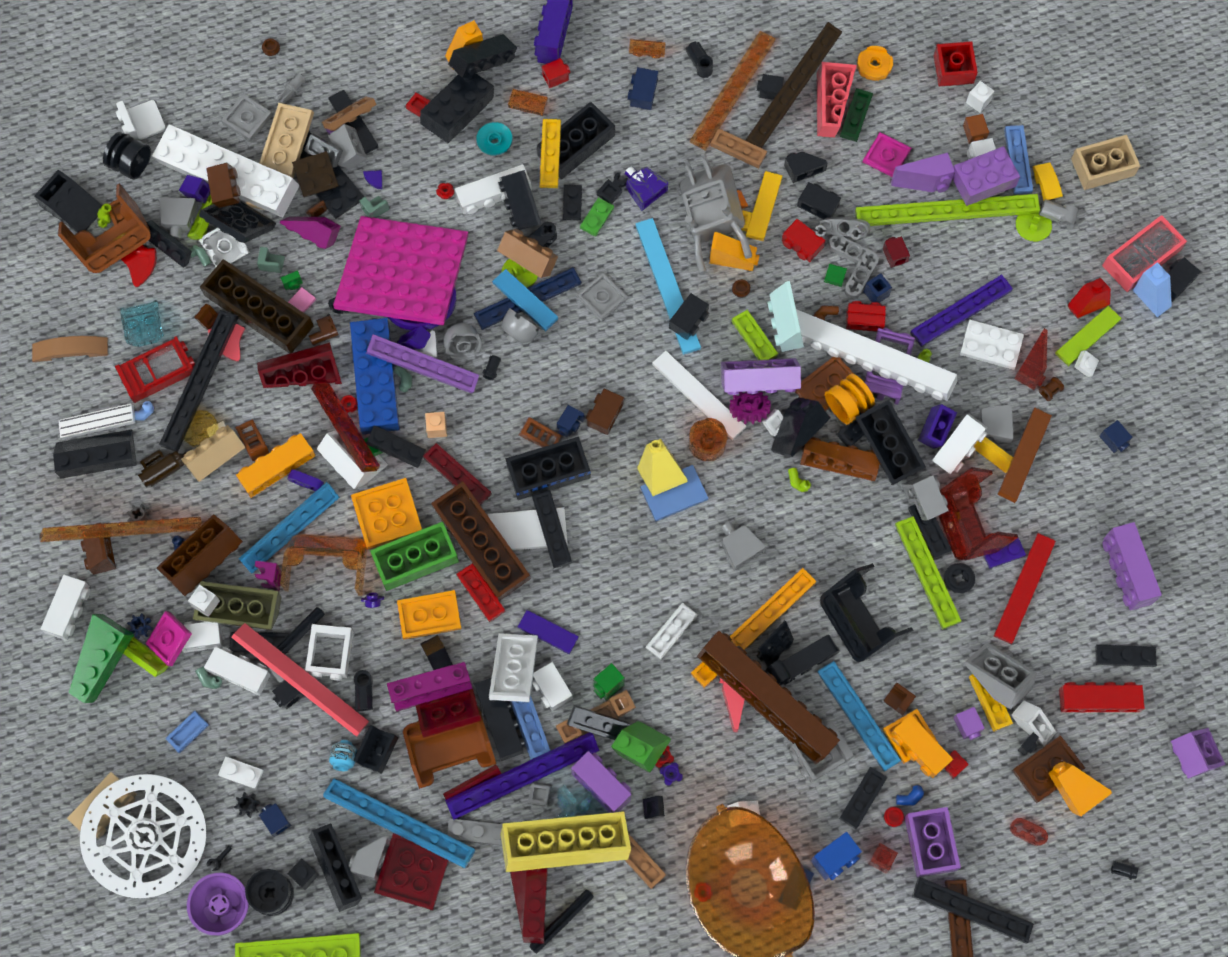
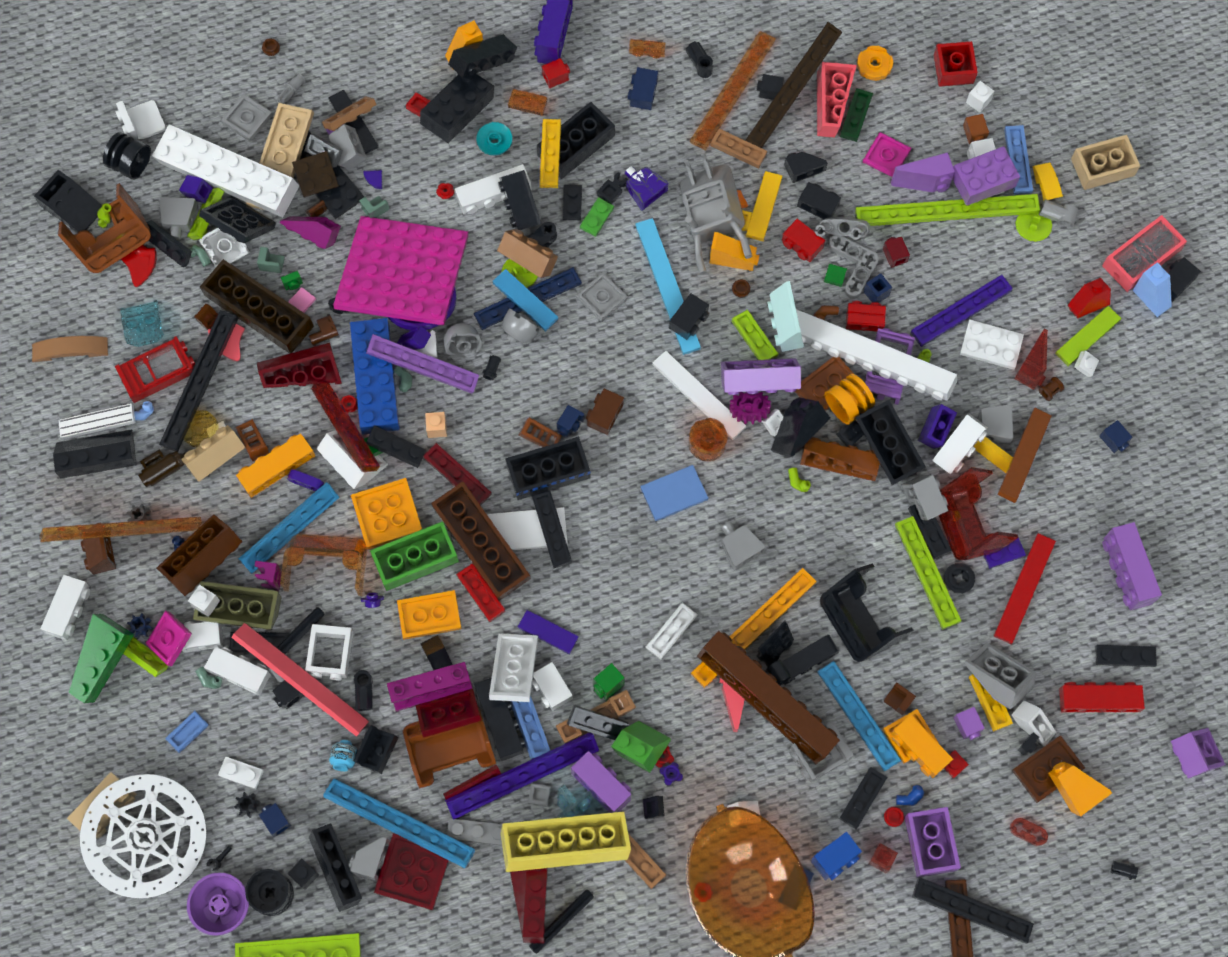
reddish brown brick [206,162,241,208] -> none
light yellow slope [637,439,688,496] -> none

